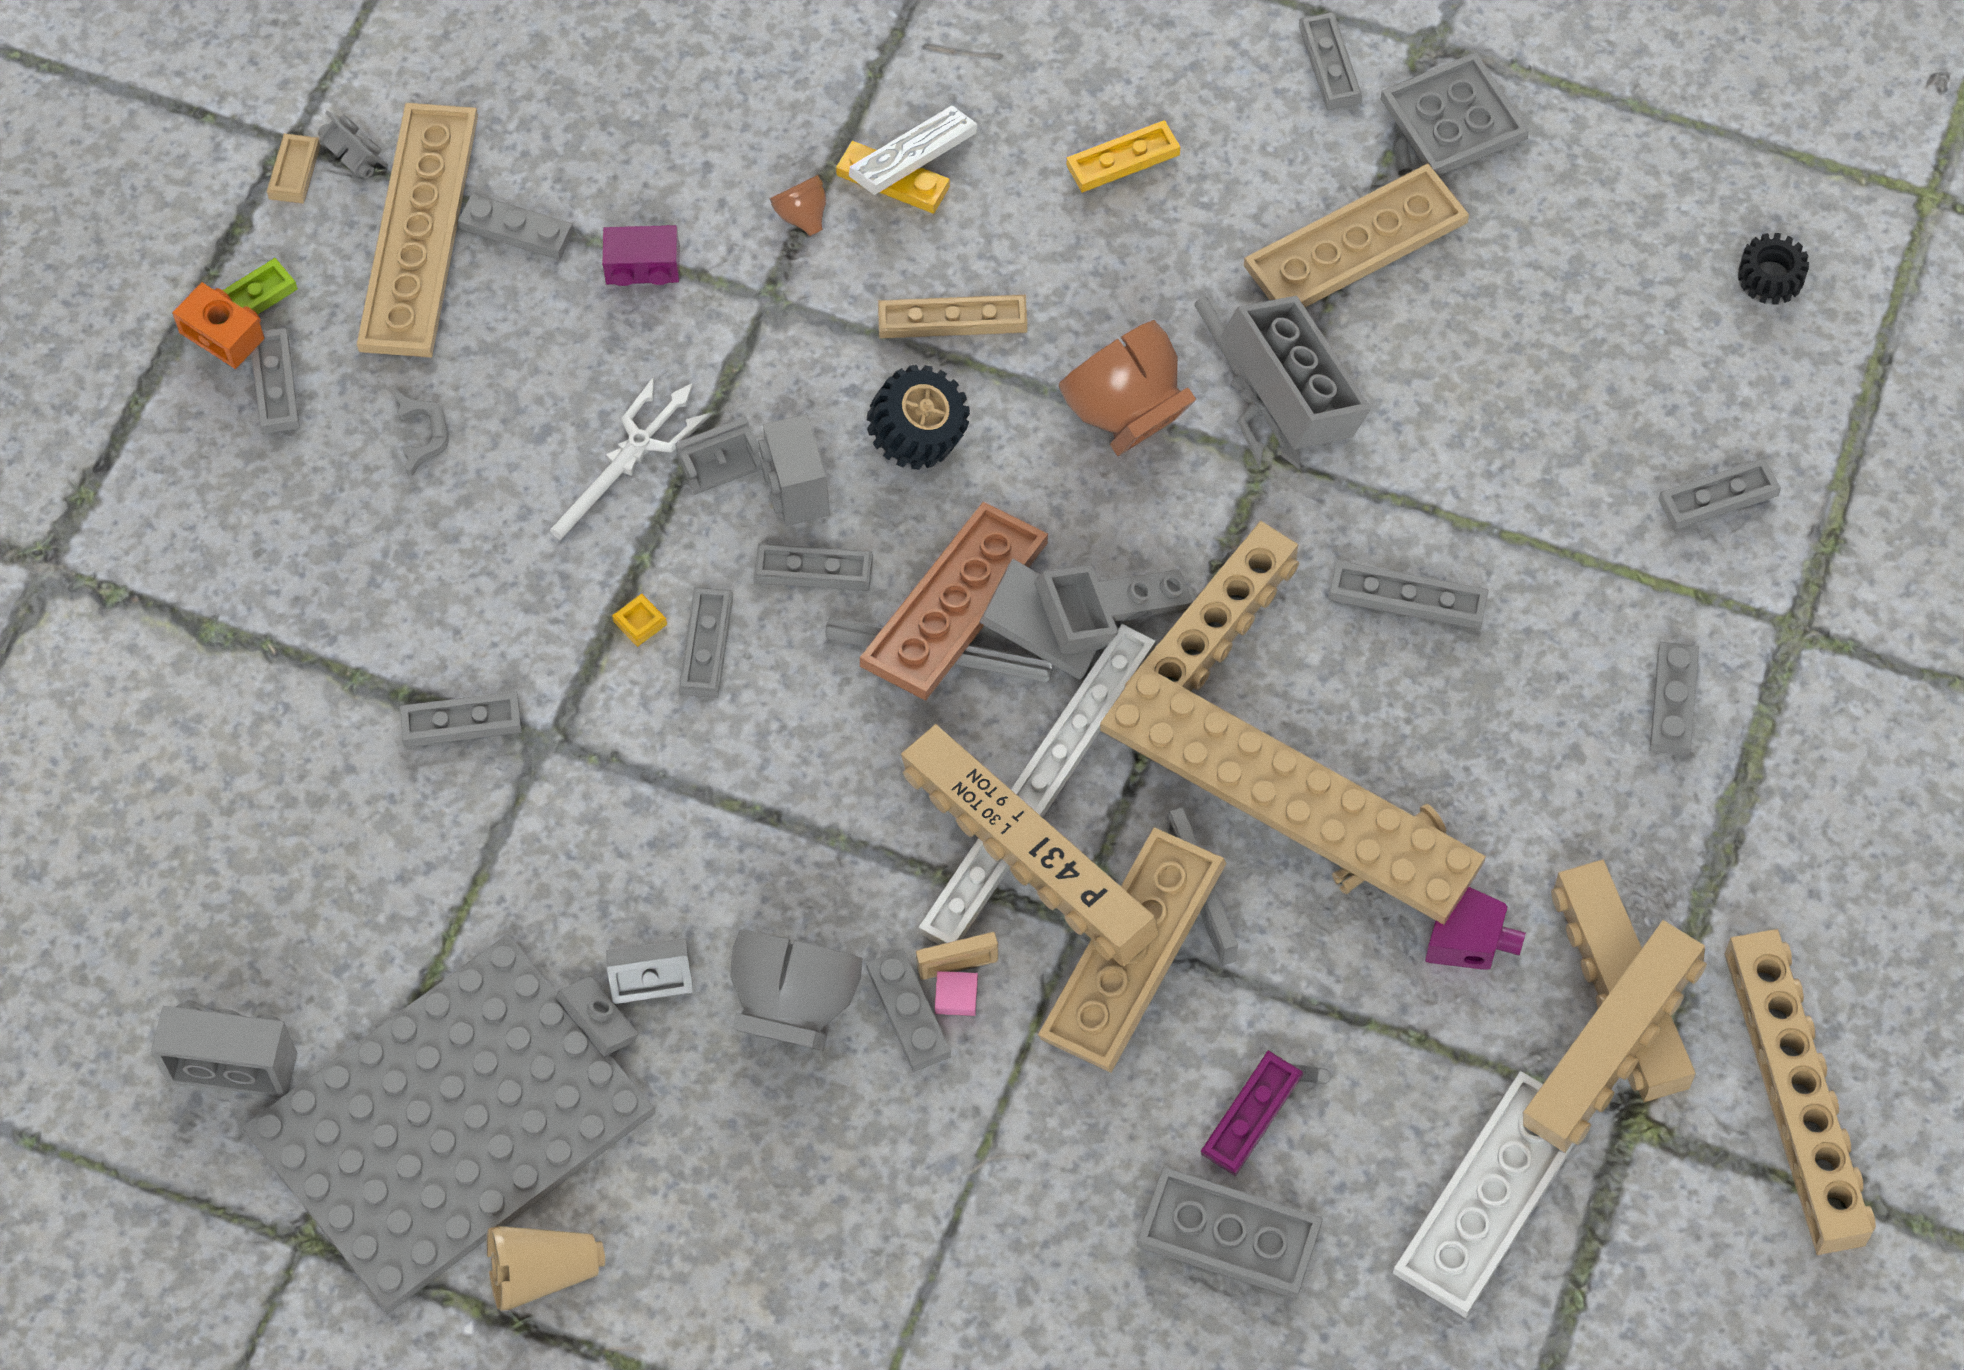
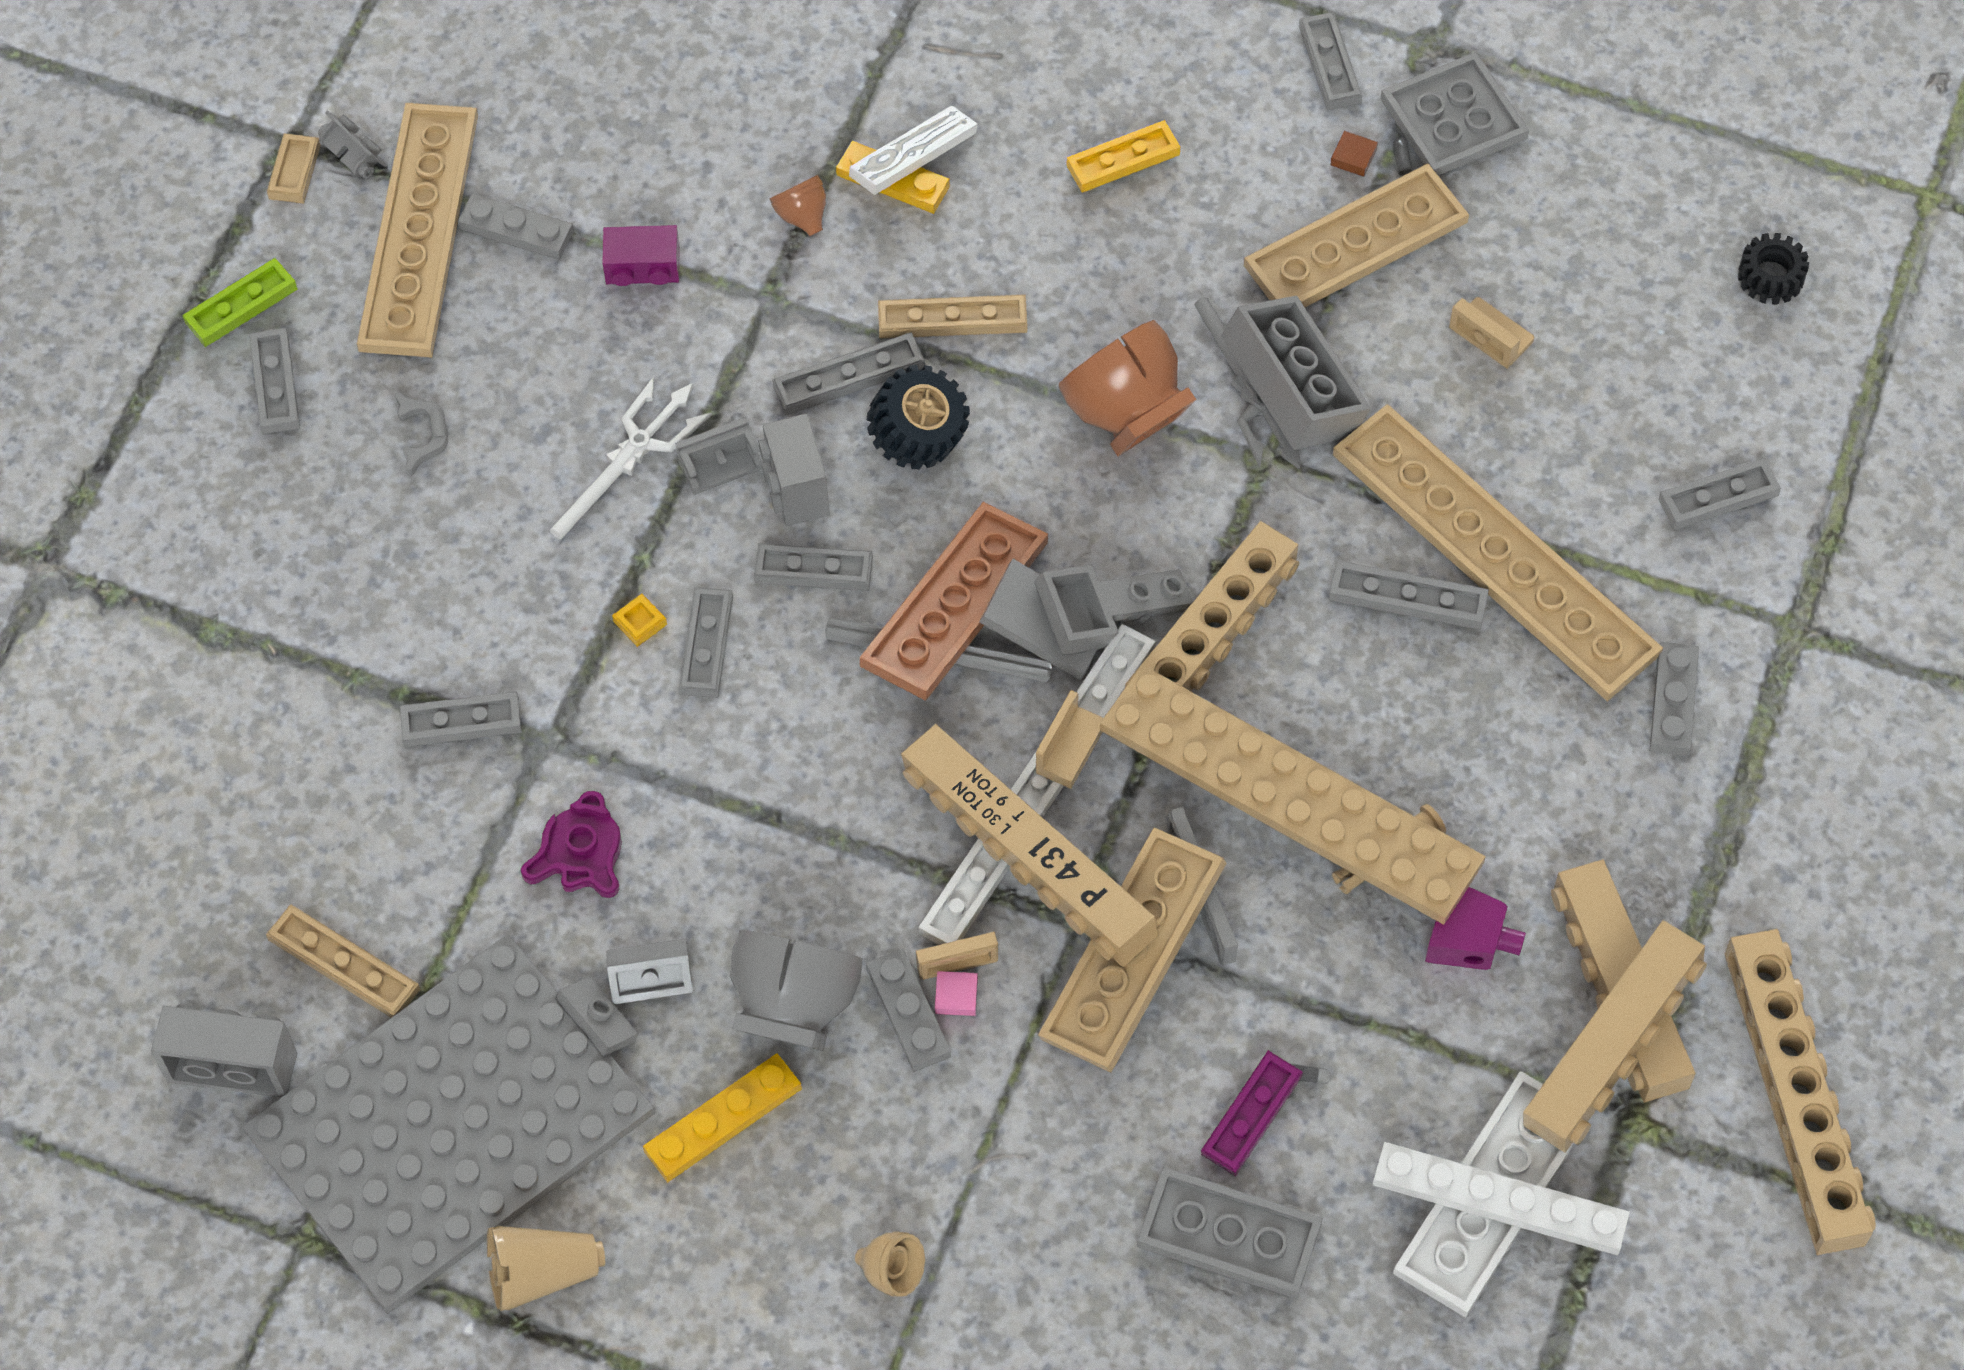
orange brick [172,282,265,369] -> none
none -> tan tile [266,904,421,1018]
none -> magenta tile [520,791,622,898]
none -> yellow plate [643,1053,802,1183]
none -> light grey tile [772,332,925,415]
none -> tan helmet [855,1231,925,1296]
none -> tan panel [1036,690,1103,789]
none -> dark orange tile [1330,131,1378,177]
none -> tan plate [1333,404,1663,702]
none -> white plate [1373,1142,1630,1256]
none -> tan panel [1449,297,1534,369]

